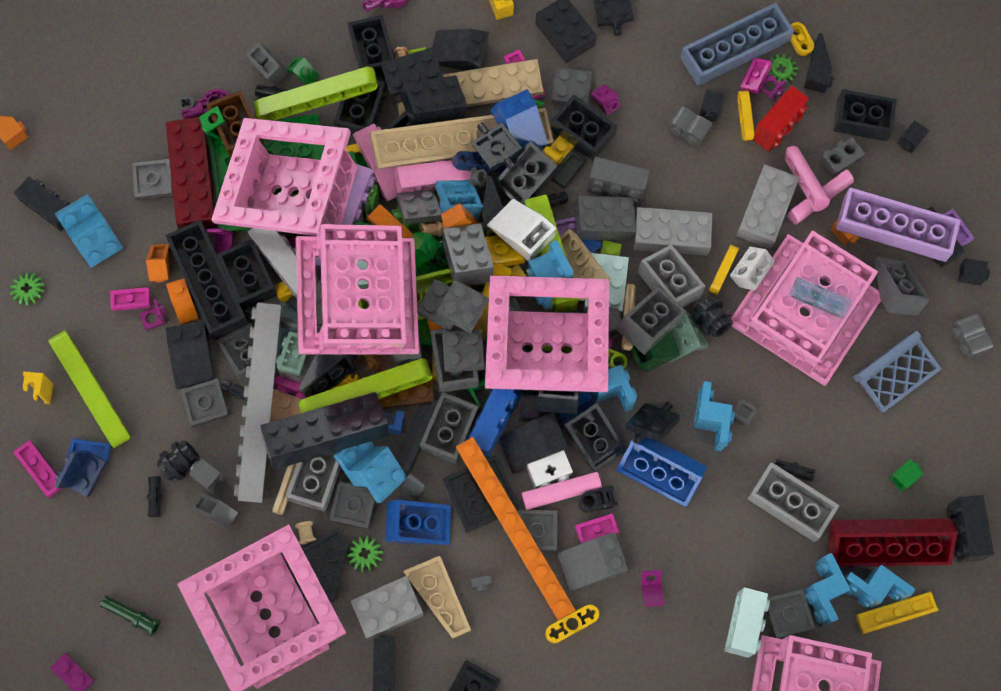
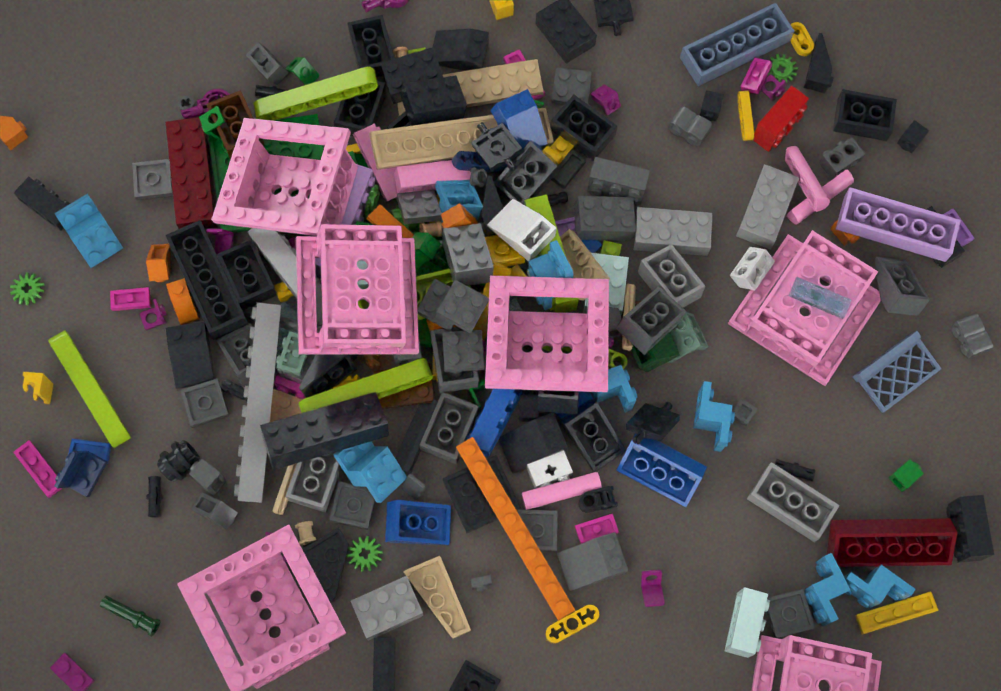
blue panel [384,410,405,435] -> none
black piece [693,297,733,337] -> none
yellow beam [709,245,739,295] -> none
black brick [958,258,990,286] -> none

